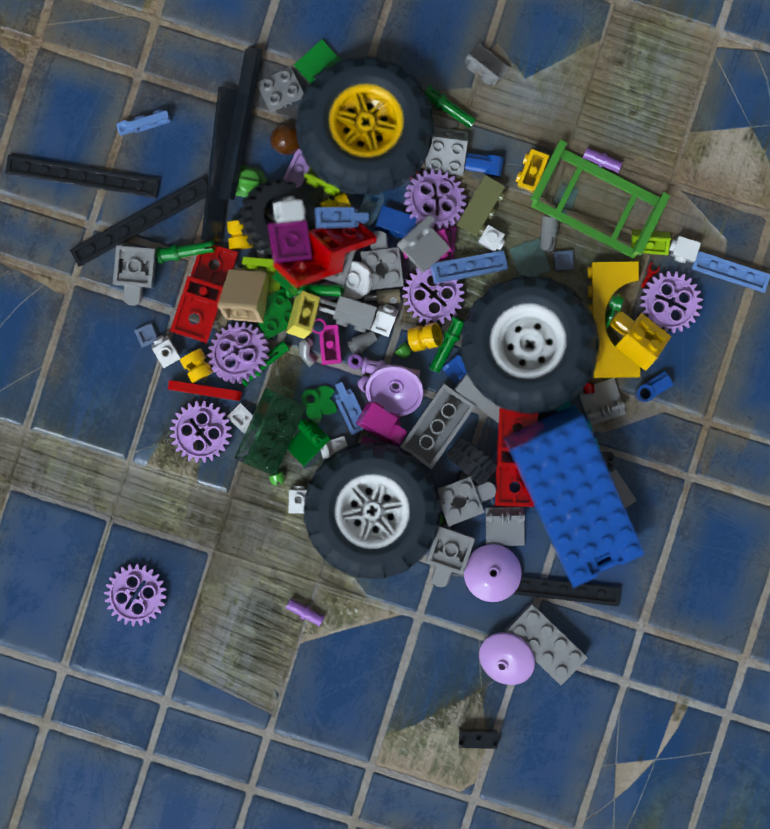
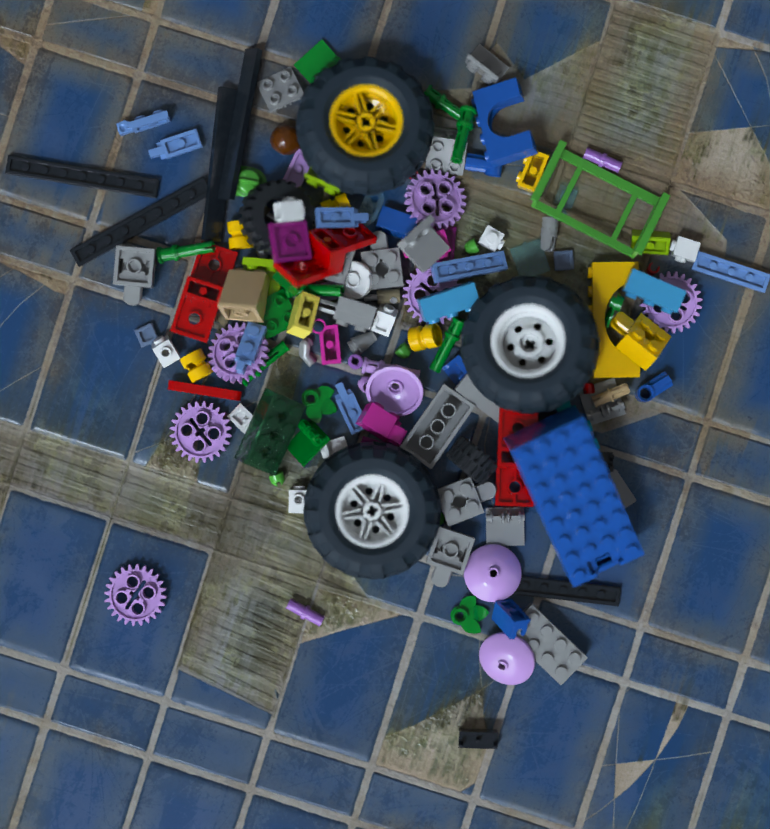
olive brick [456,175,506,238] -> none
none -> medium blue hinge [148,129,203,160]
none -> medium blue hinge [235,321,267,375]
none -> dark azure brick [416,281,479,324]
none -> green pin [450,105,477,164]
none -> green plate [450,596,489,634]
none -> bright green hinge [464,238,480,255]
none -> blue arch [471,77,538,168]
none -> blue hinge [492,599,531,640]
none -> tan axle [591,383,630,408]
none -> dark azure brick [622,269,687,315]

